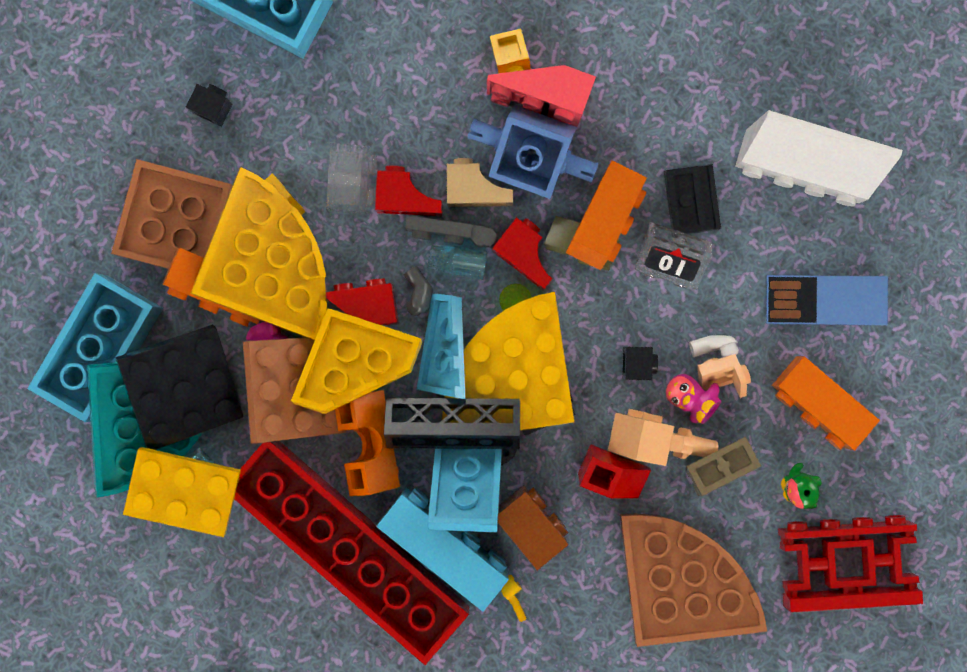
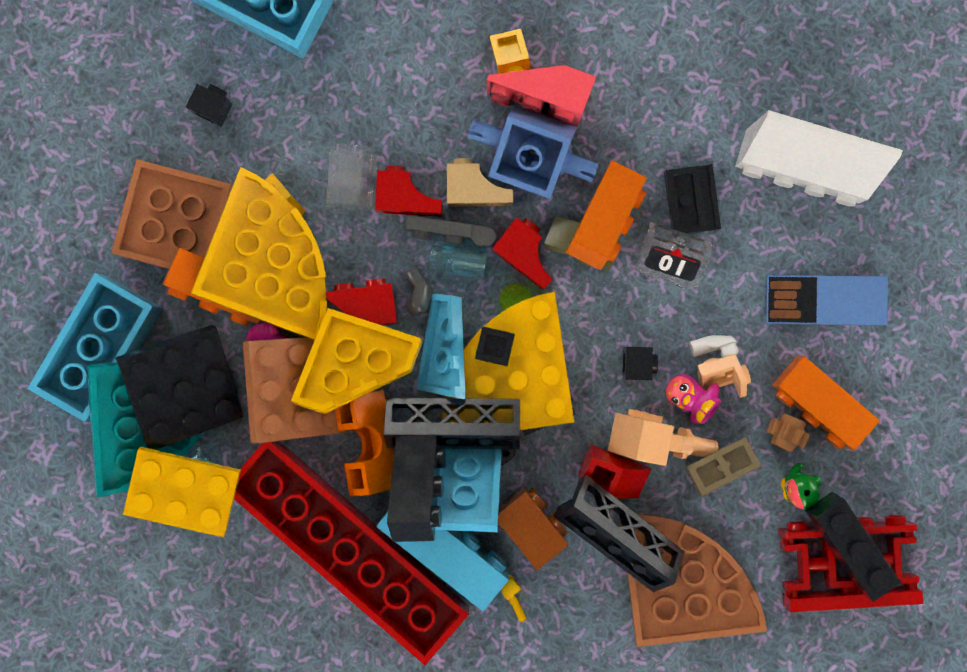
none -> black brick [387,434,446,542]
none -> black tile [475,326,515,367]
none -> black fence [554,475,685,593]
none -> medium nougat gear [766,413,810,453]
none -> black brick [804,492,901,602]

